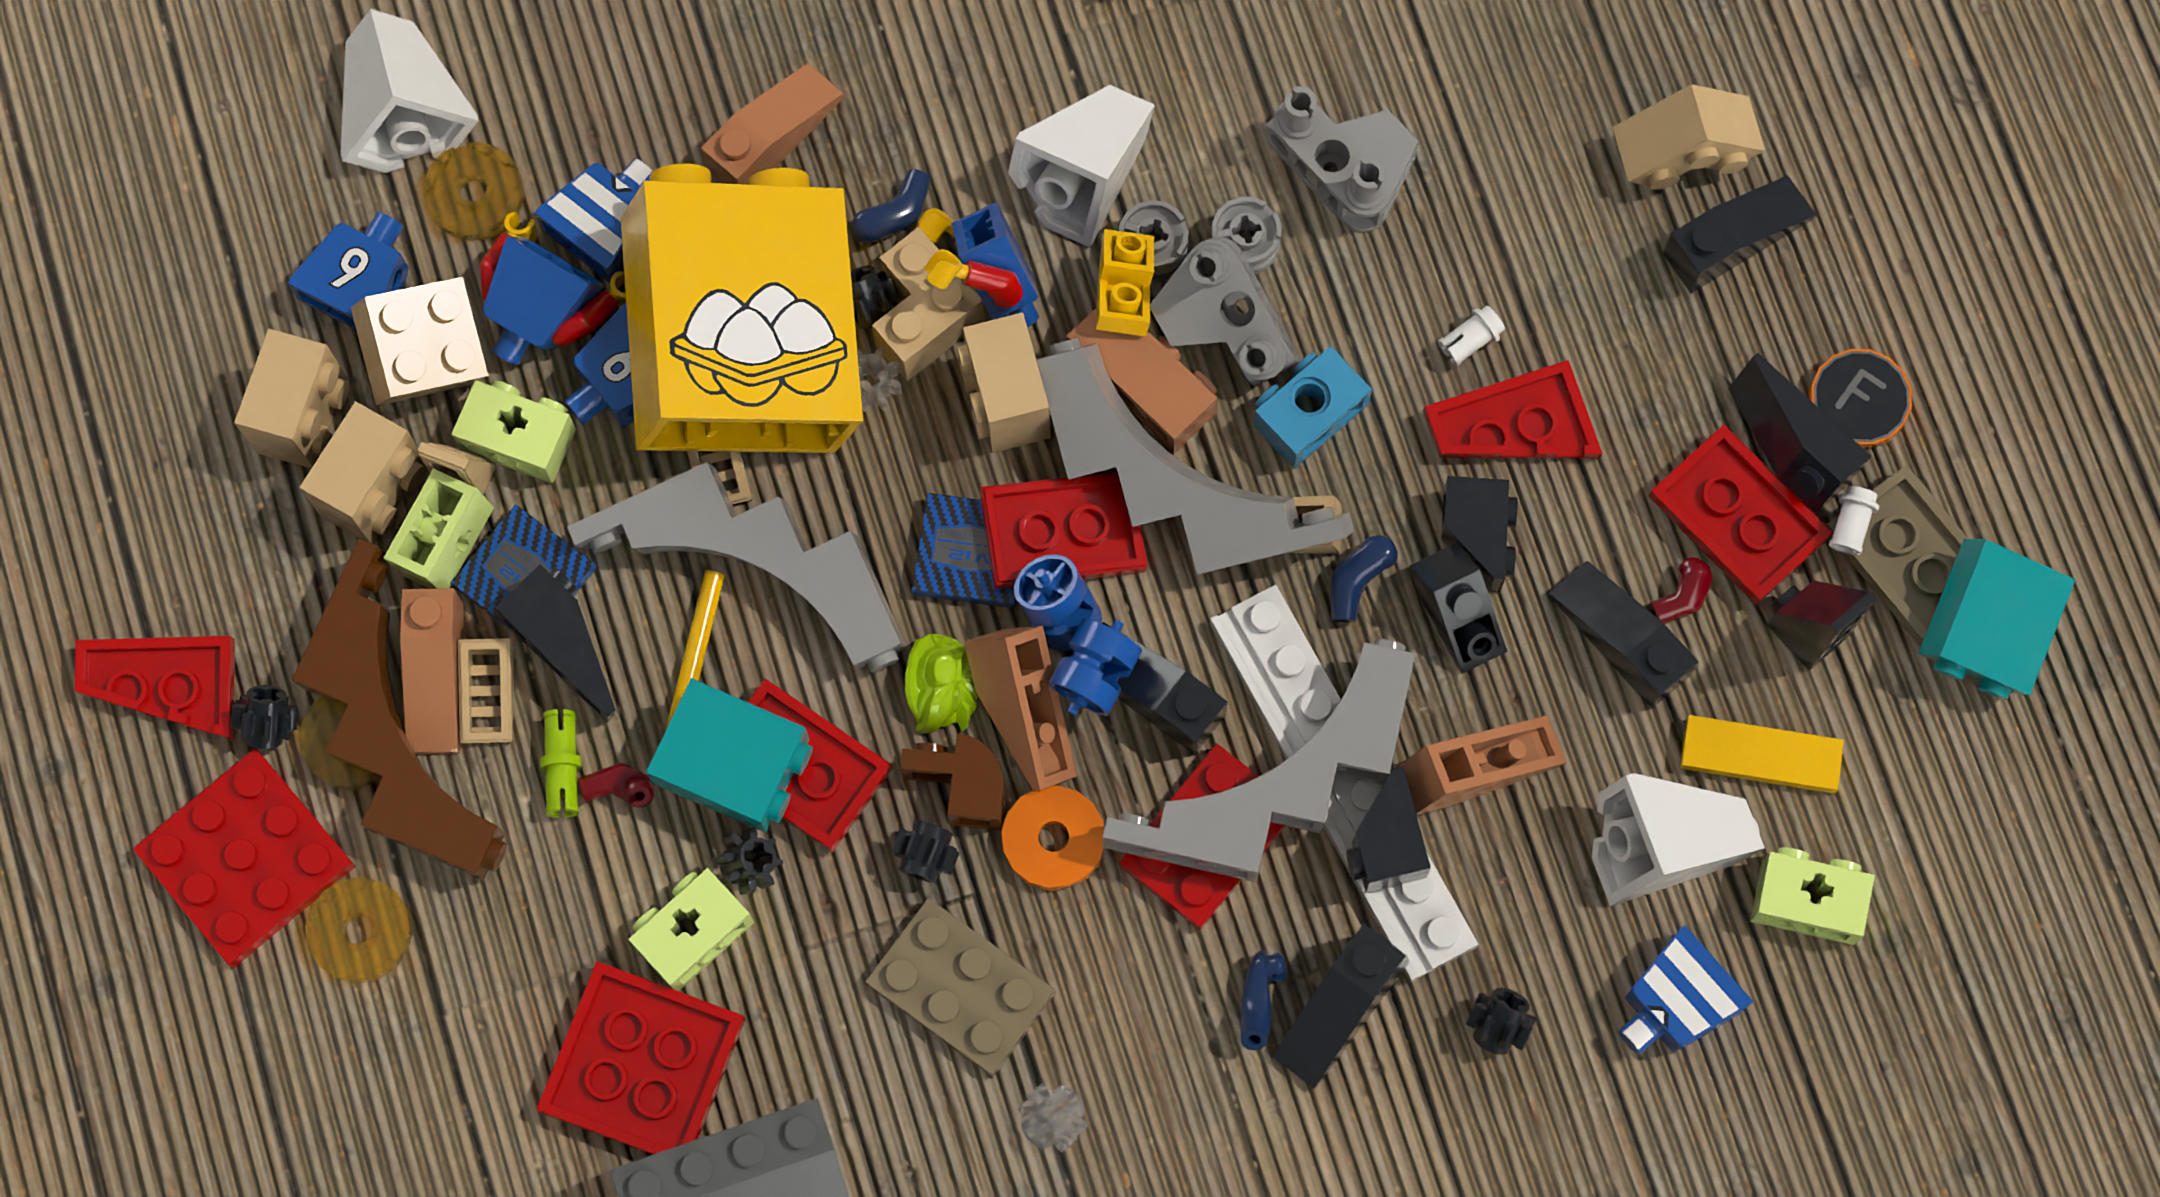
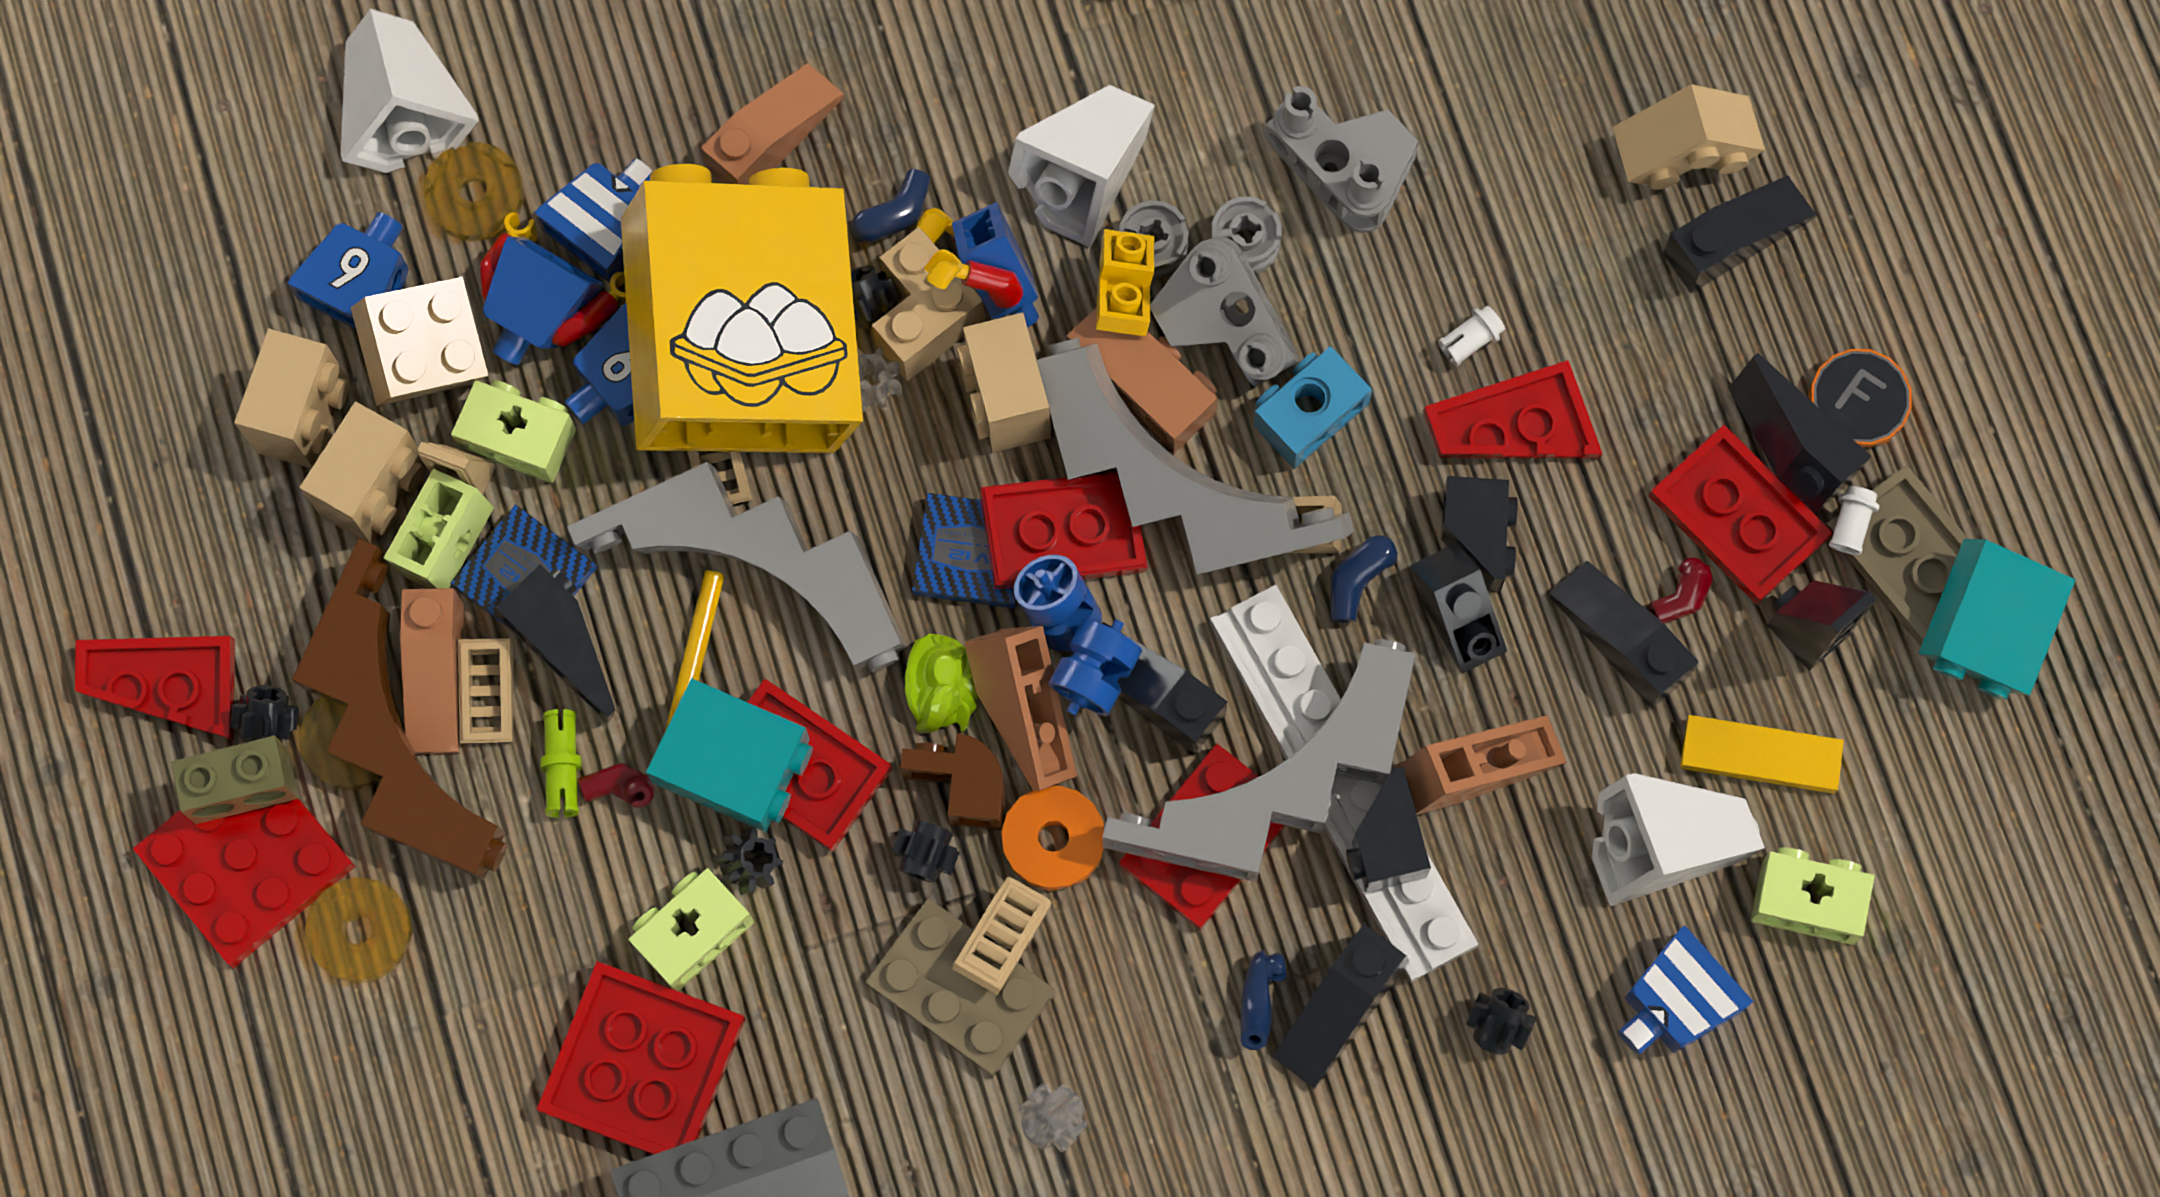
none -> olive brick [171,736,299,824]
none -> tan slope [952,877,1051,995]

